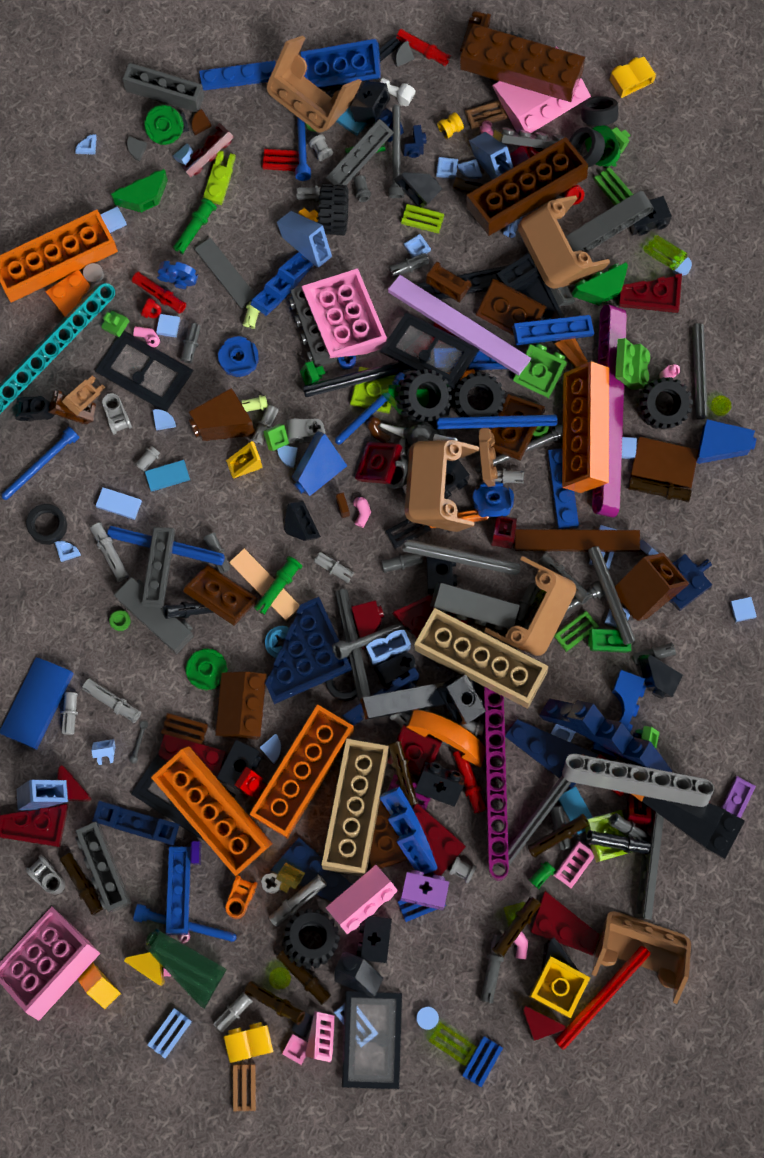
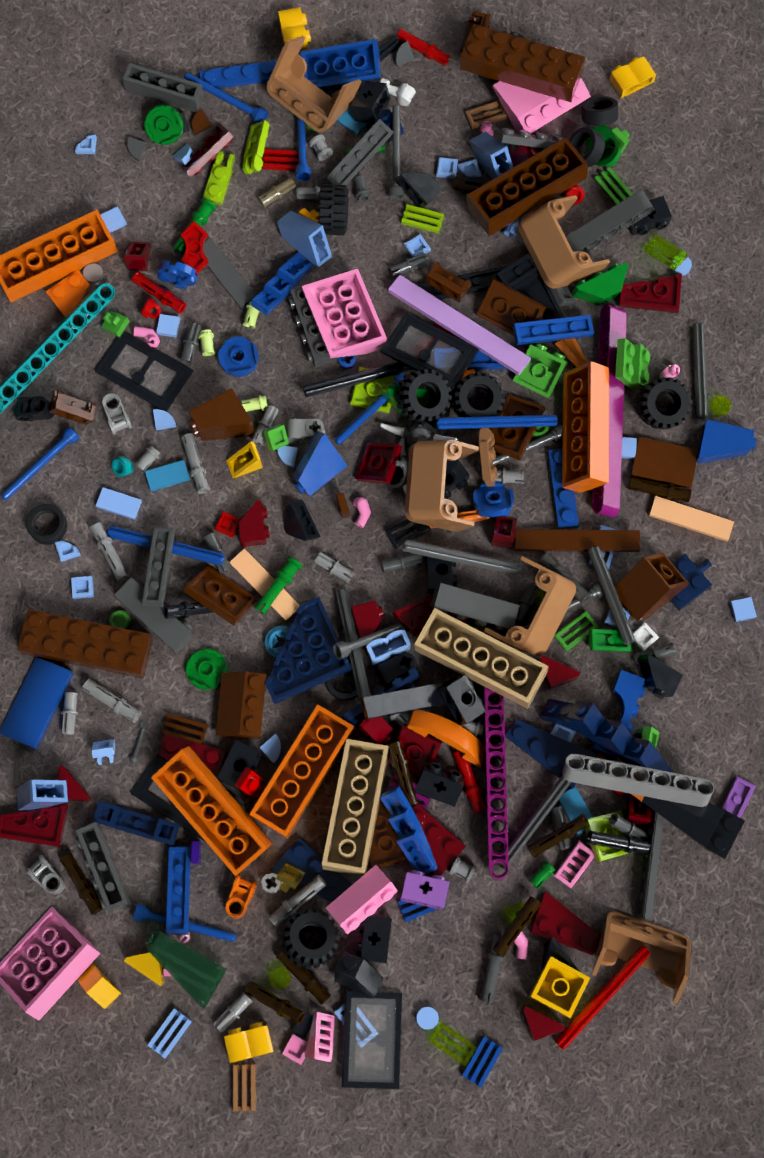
medium nougat hinge [62,376,105,416] -> none
green slope [111,169,168,213] -> none
green tile [300,361,325,385] -> none
reddish brown arm [367,416,391,443] -> none
dark blue bracket [404,125,427,158] -> none
yellow wheel [437,112,464,139] -> none
light blue tile [640,539,659,556] -> none
none -> reddish brown brick [17,609,153,679]
none -> light blue tile [71,576,94,599]
none -> teal tile [112,456,134,477]
none -> dark red slope [124,242,151,271]
none -> red tile [180,221,209,275]
none -> light grey pin [181,433,210,494]
none -> blue piece [184,73,269,123]
none -> yellowish green pin [198,330,215,356]
none -> red tile [214,511,241,538]
none -> dark red slope [239,500,270,547]
none -> lime hinge [242,120,270,175]
none -> dark tan axle [258,178,296,208]
none -> yellow brick [278,7,311,50]
none -> dark red slope [360,717,393,745]
none -> dark red slope [539,655,581,690]
none -> white tile [633,622,659,651]
none -> light nougat tile [649,496,734,542]

